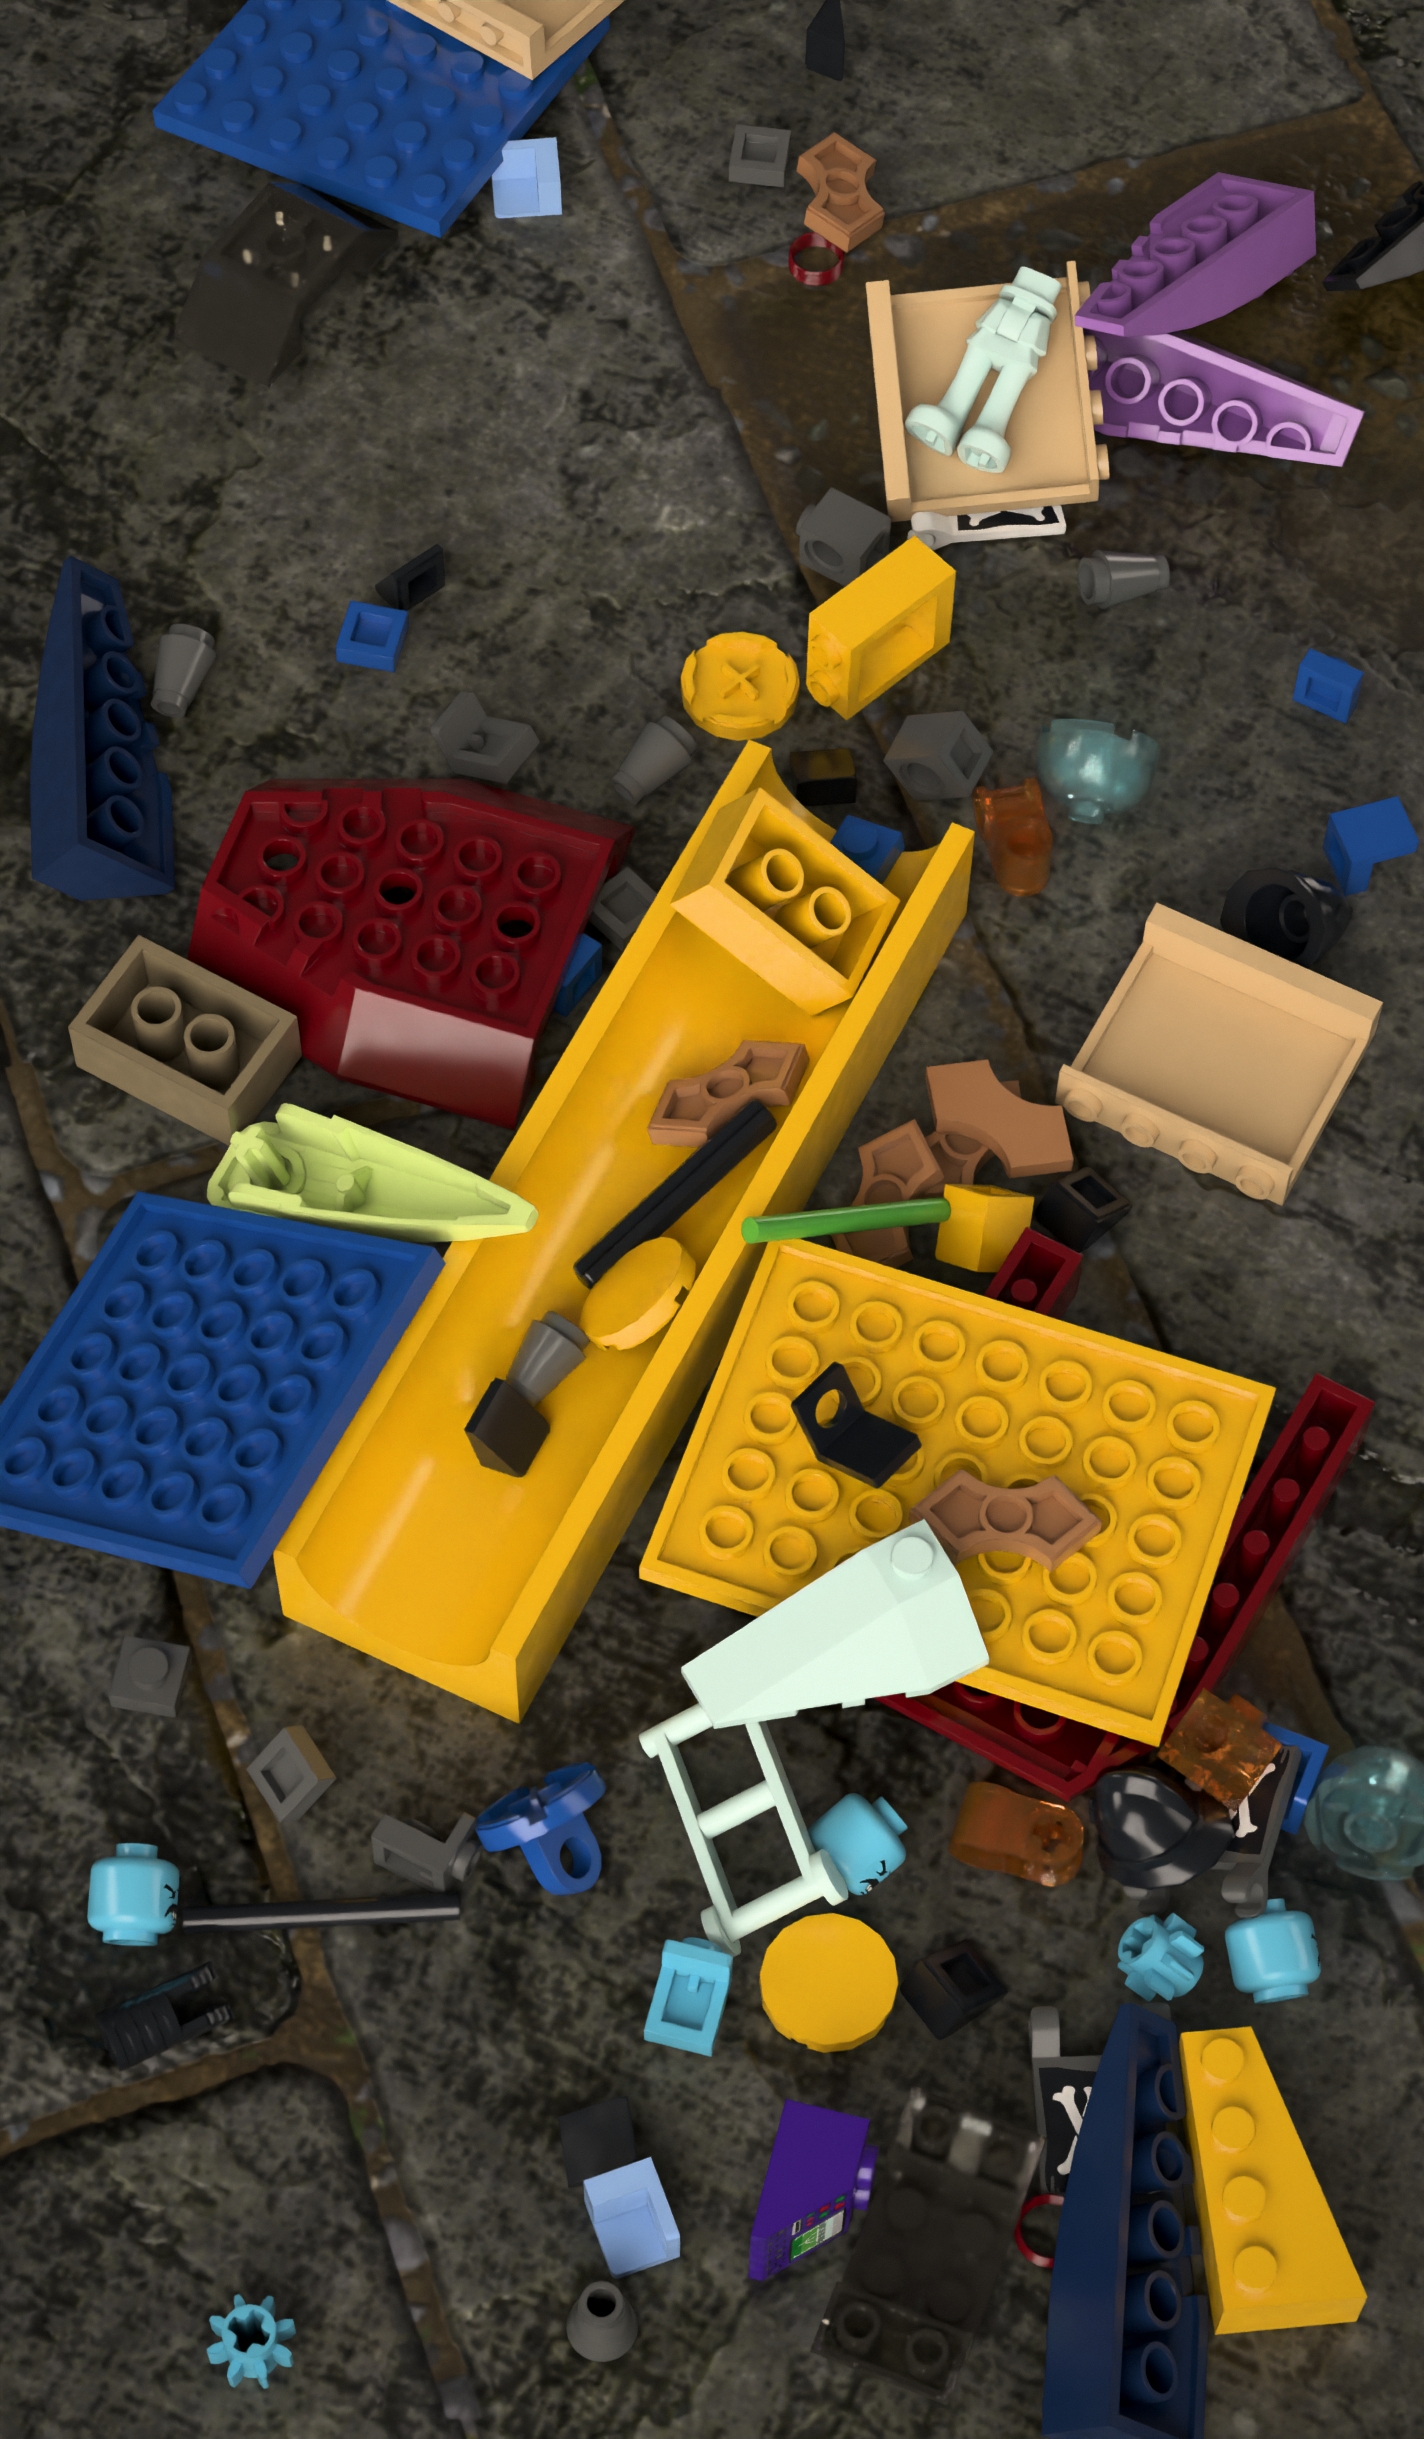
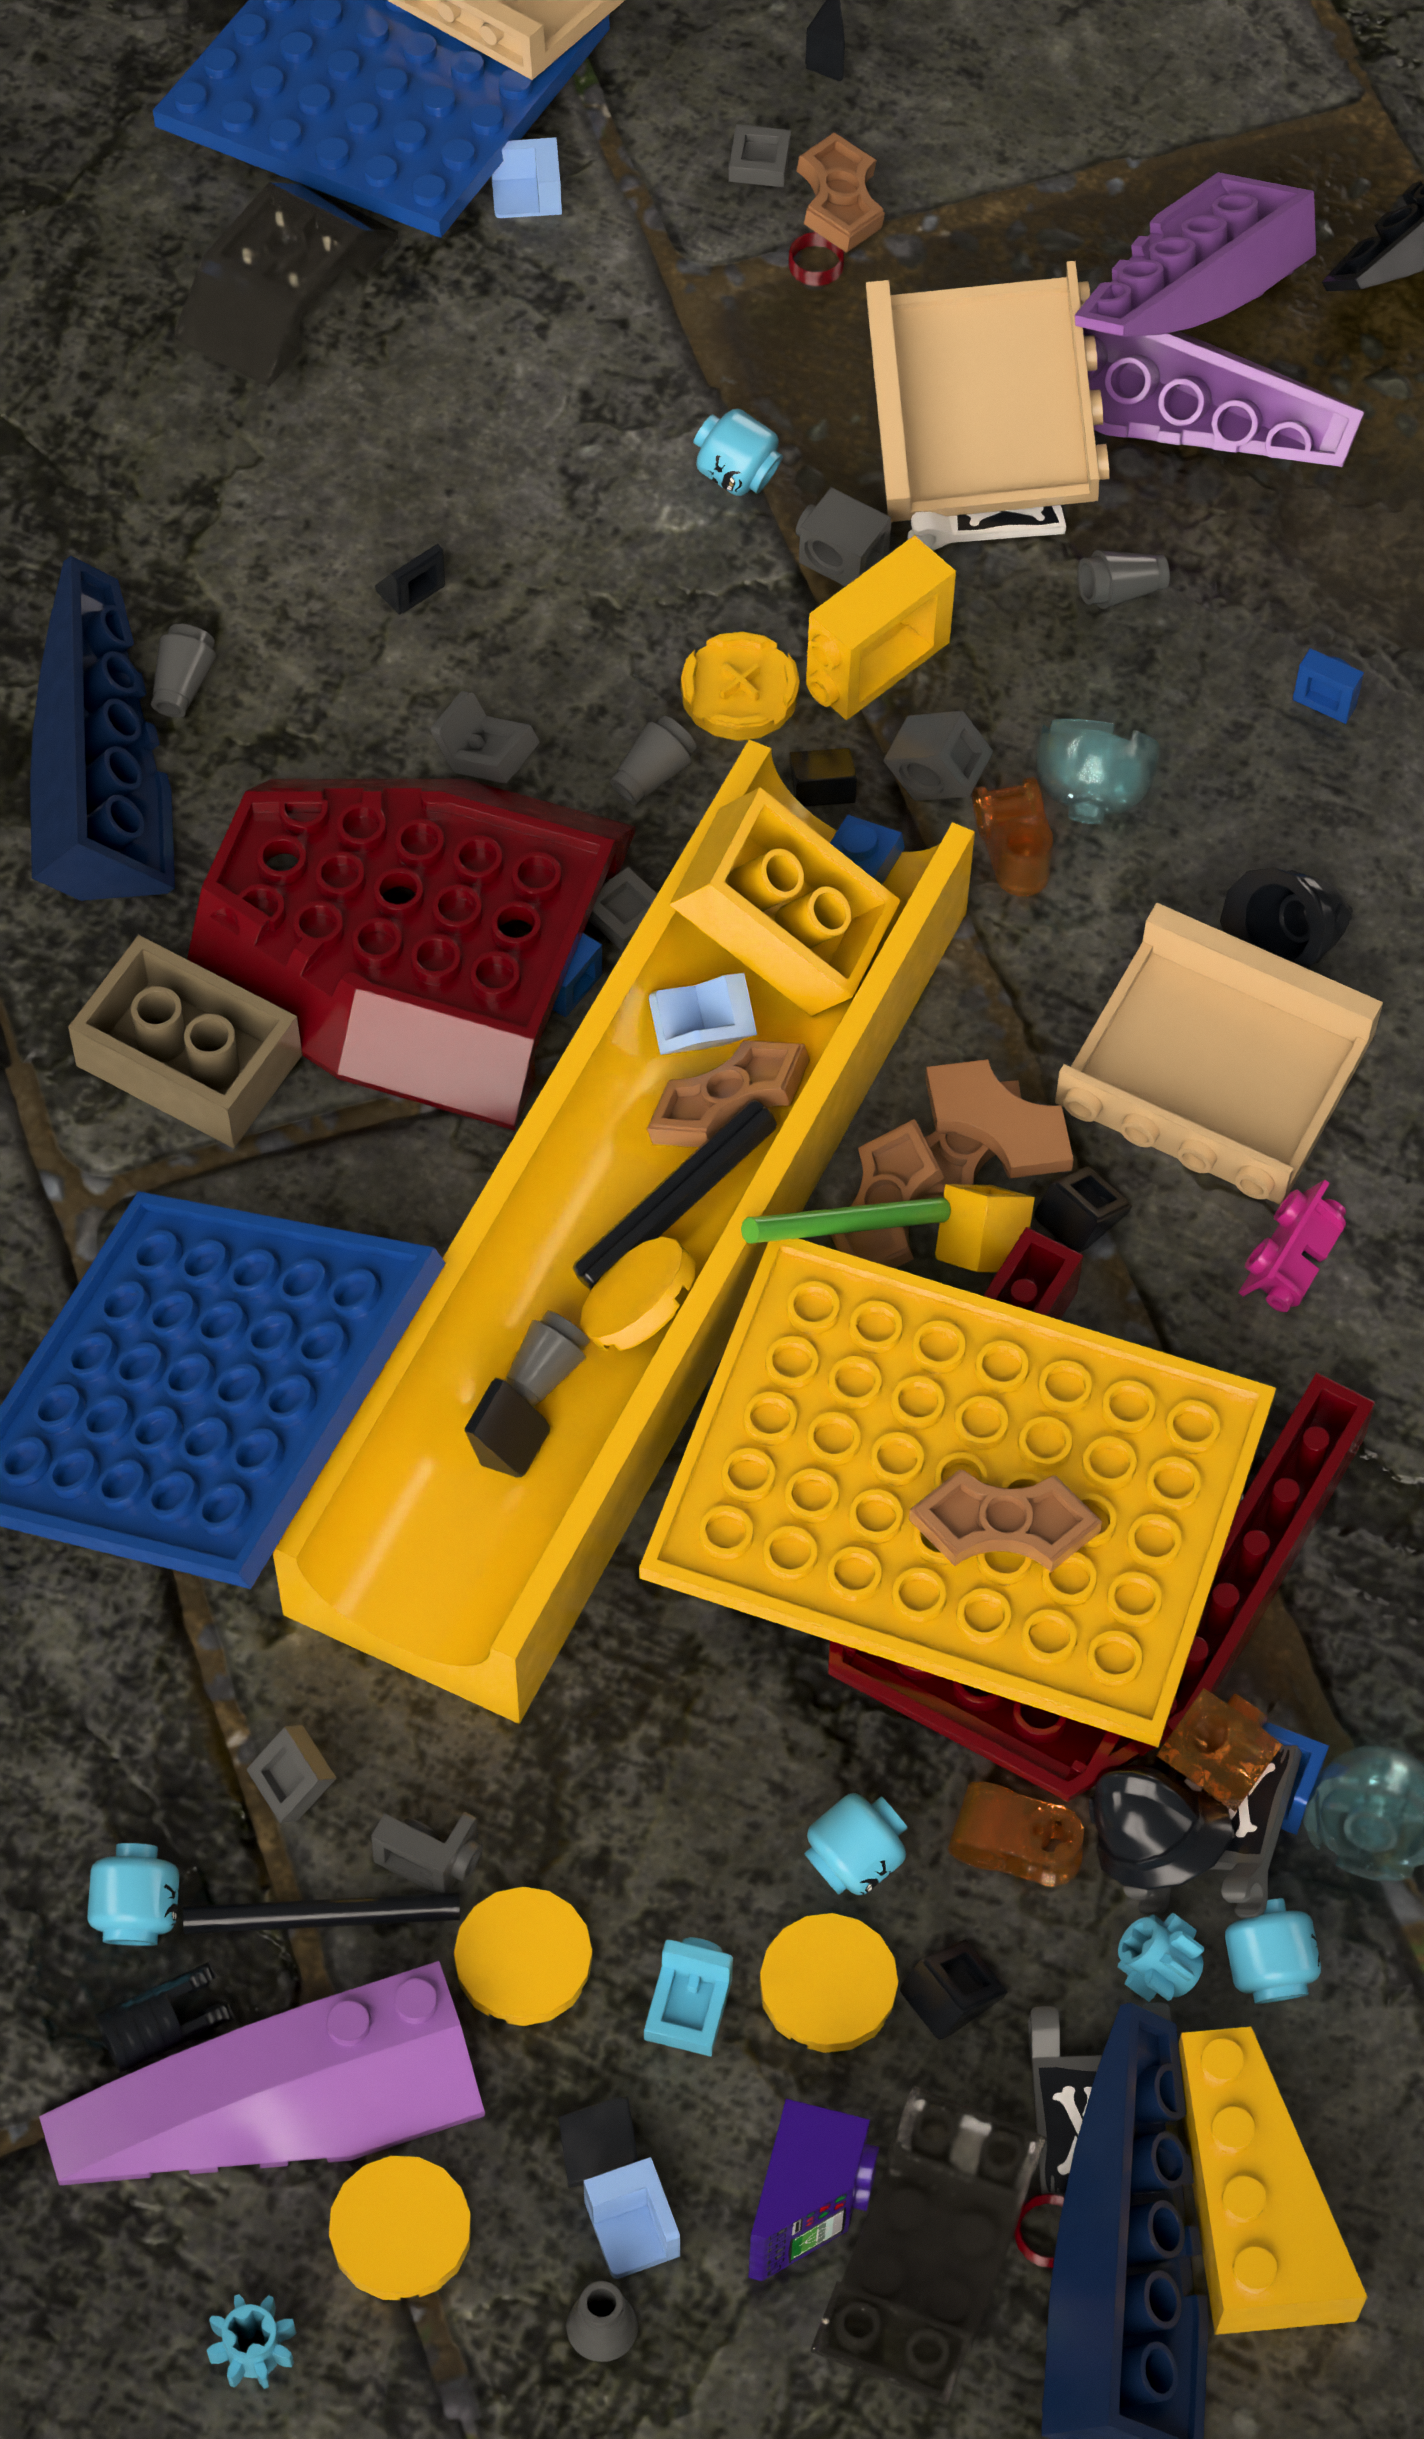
dark grey plate [109,1635,192,1718] -> none
yellowish green piece [207,1103,539,1243] -> none
blue plate [335,601,409,672] -> none
blue tile [475,1762,607,1896] -> none
light aqua piece [639,1703,848,1957] -> none
light aqua wedge [681,1519,990,1729] -> none
black bracket [791,1362,922,1489] -> none
light aqua piece [904,267,1062,473] -> none
blue panel [1322,796,1419,896] -> none
none -> medium lavender wedge [39,1961,485,2186]
none -> yellow tile [329,2156,471,2300]
none -> yellow tile [454,1887,593,2026]
none -> light blue panel [649,973,757,1055]
none -> medium azure head [693,409,783,496]
none -> dark pink hinge [1238,1180,1346,1312]

